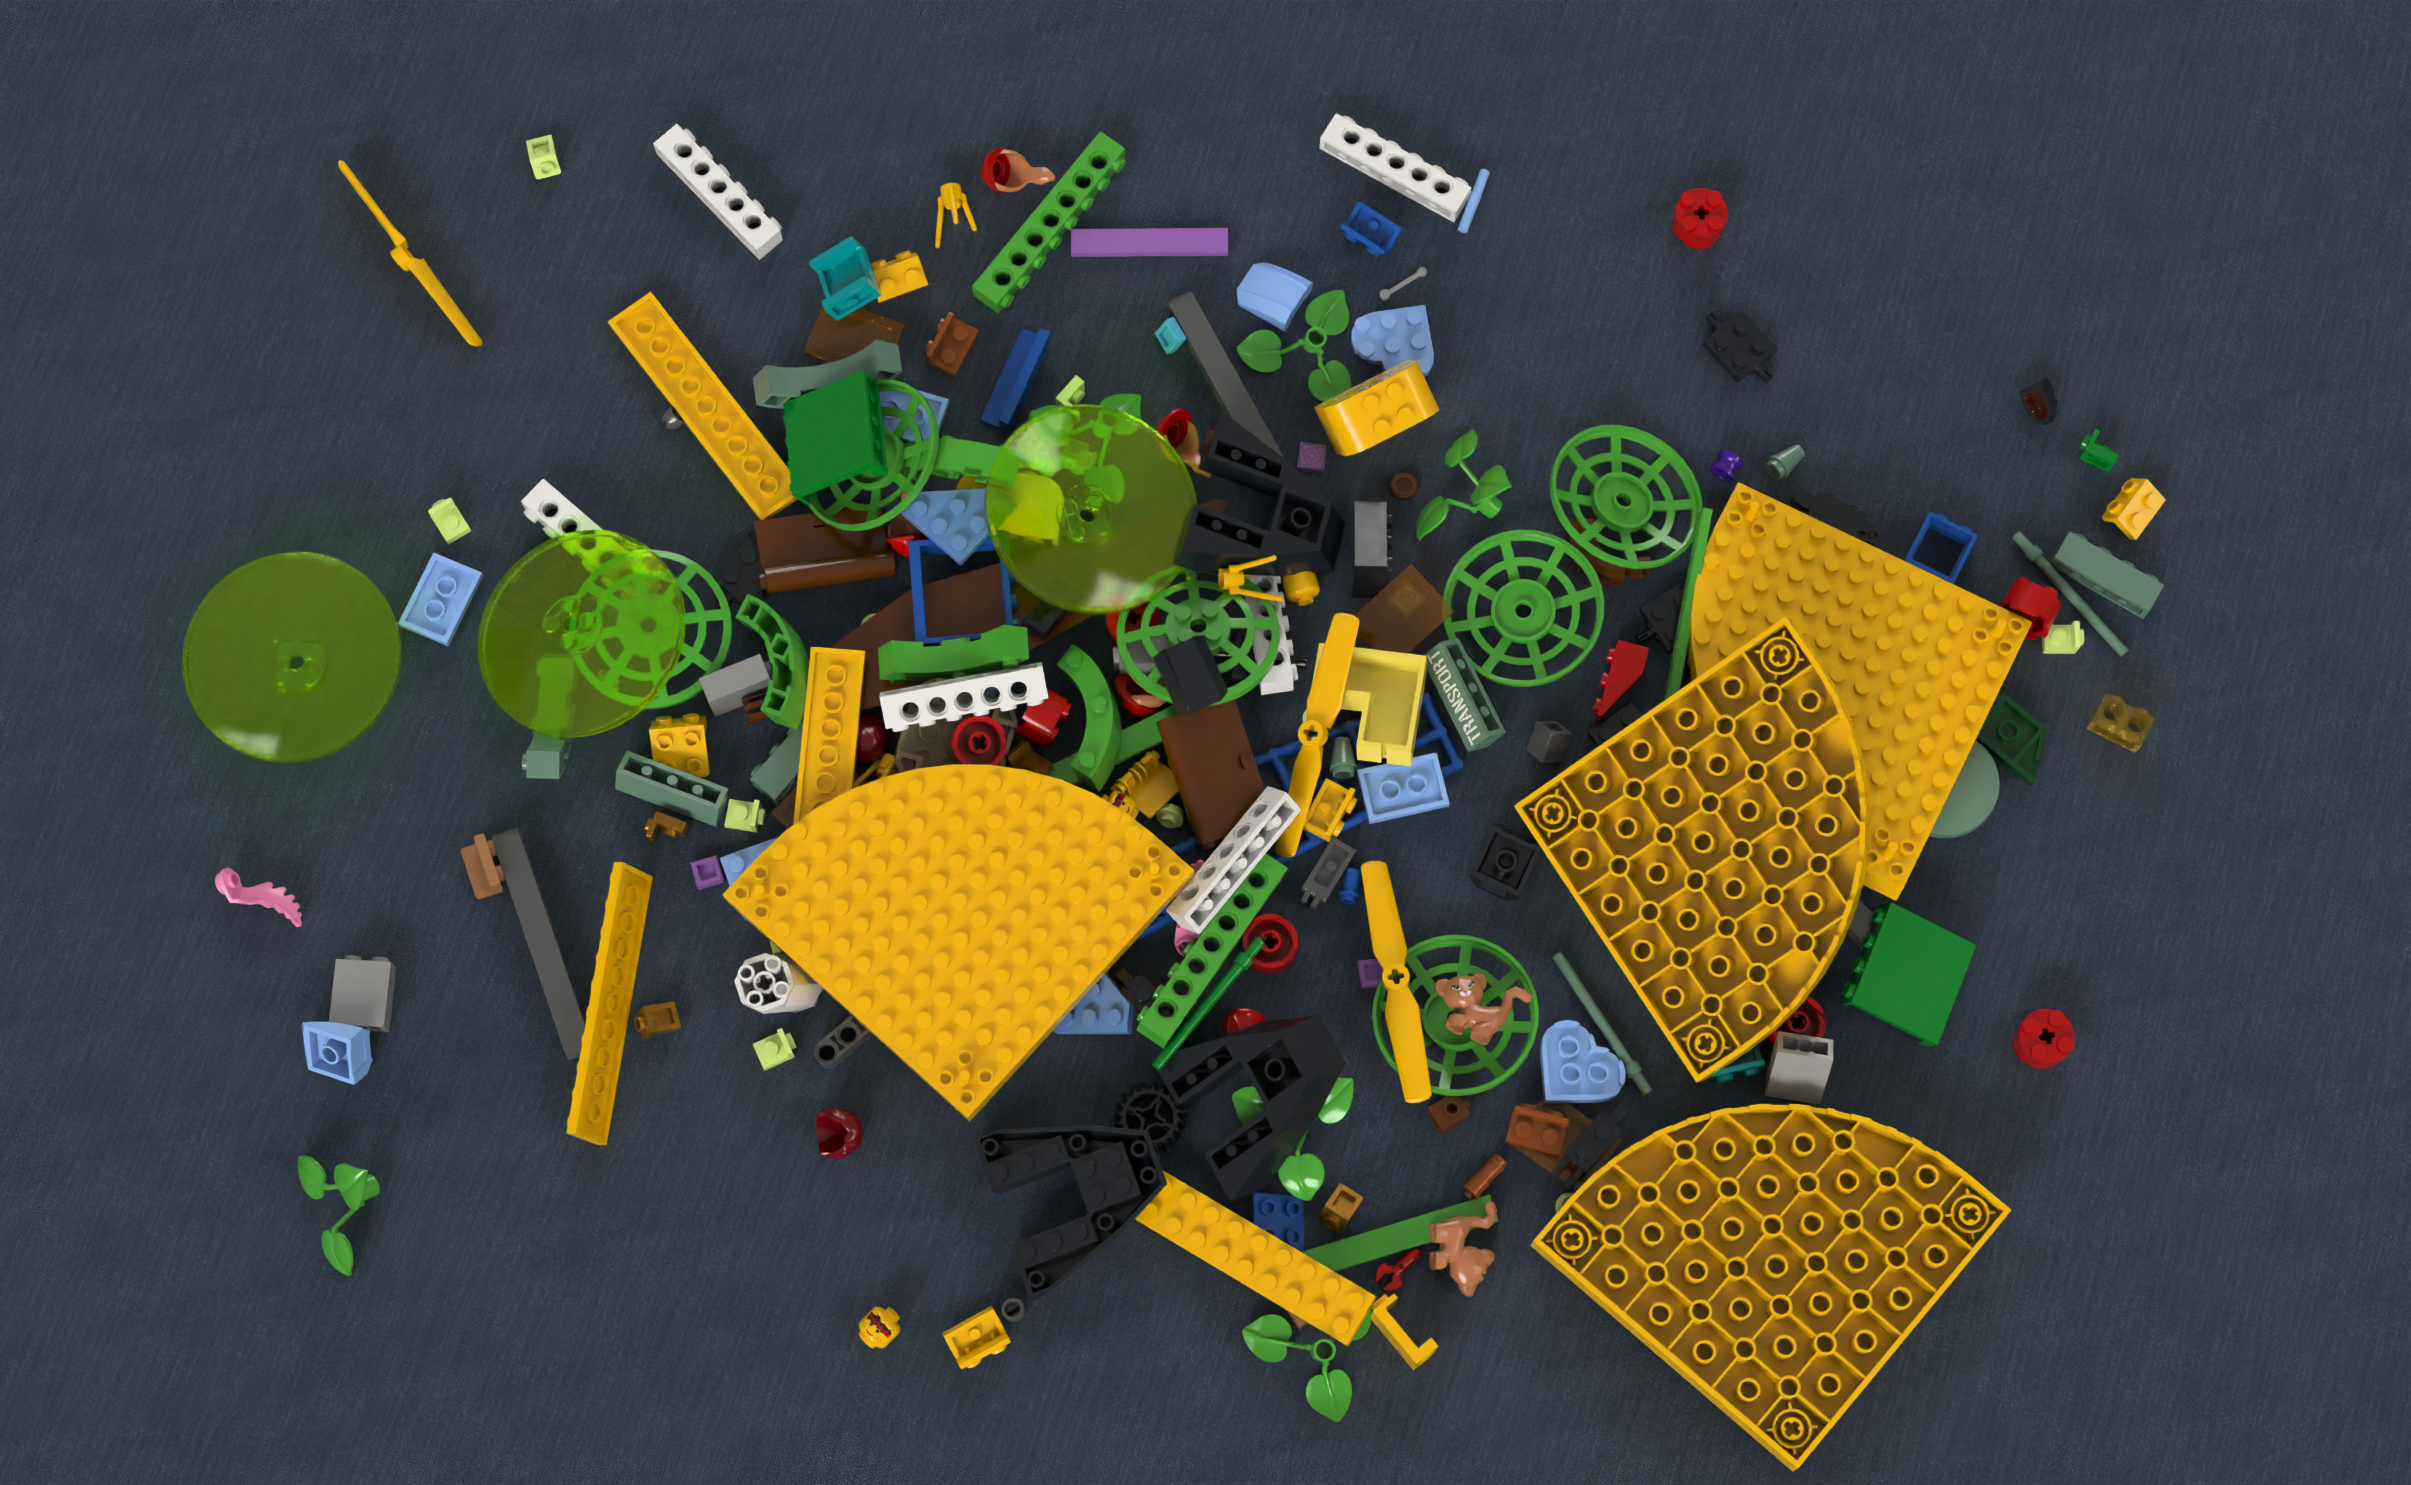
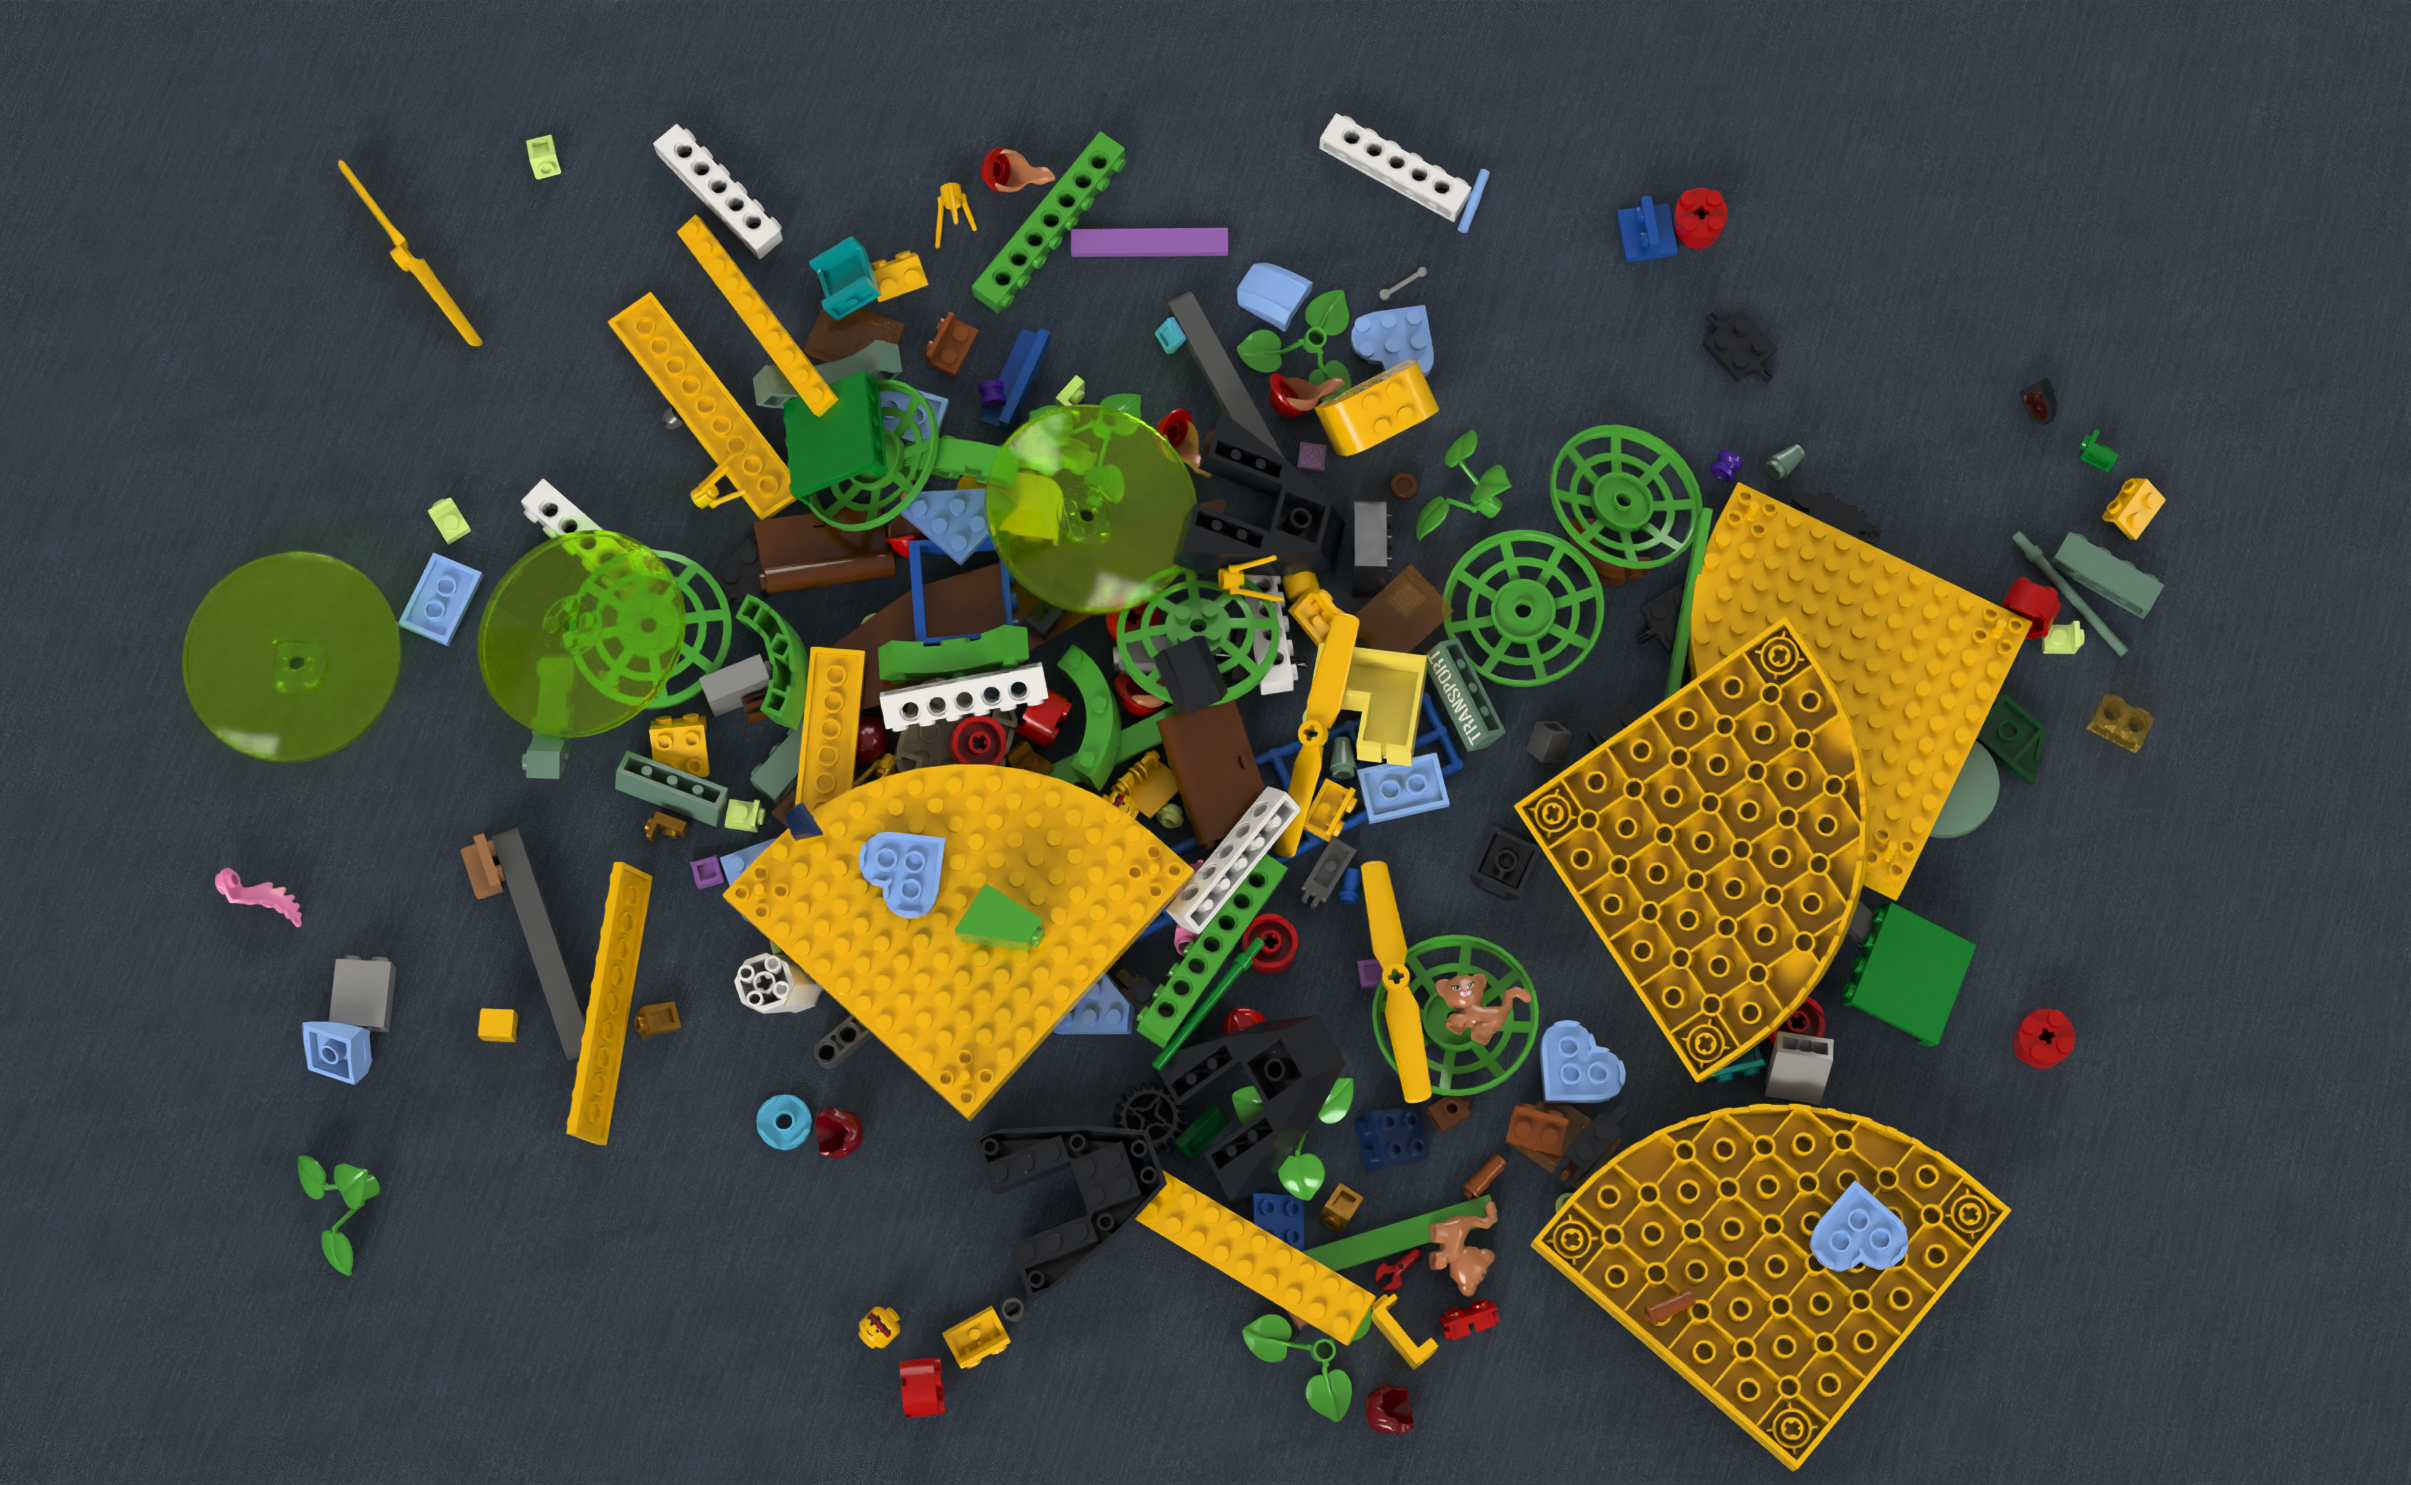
yellowish green bracket [753,1028,797,1071] -> none
blue bracket [1339,201,1404,257] -> none
sand green bar [1553,952,1652,1096] -> none
red slope [1592,640,1649,723] -> none
blue window [1904,511,1978,584] -> none
none -> yellow panel [478,1008,518,1042]
none -> yellow plate [677,215,839,418]
none -> yellow plant [690,453,747,509]
none -> medium azure tile [757,1094,813,1150]
none -> dark blue piece [785,803,823,841]
none -> light blue plate [858,832,946,919]
none -> red brick [900,1357,945,1418]
none -> bright green slope [955,883,1046,952]
none -> dark purple wheel [978,380,1006,409]
none -> dark green tile [1174,1103,1230,1161]
none -> piece [1269,373,1345,418]
none -> yellow bracket [1288,588,1344,647]
none -> dark blue bracket [1354,1106,1428,1173]
none -> dark red hair [1365,1383,1414,1435]
none -> red hinge [1438,1299,1500,1340]
none -> blue bracket [1616,196,1678,263]
none -> dark orange piece [1642,1289,1696,1326]
none -> light blue plate [1809,1180,1908,1272]

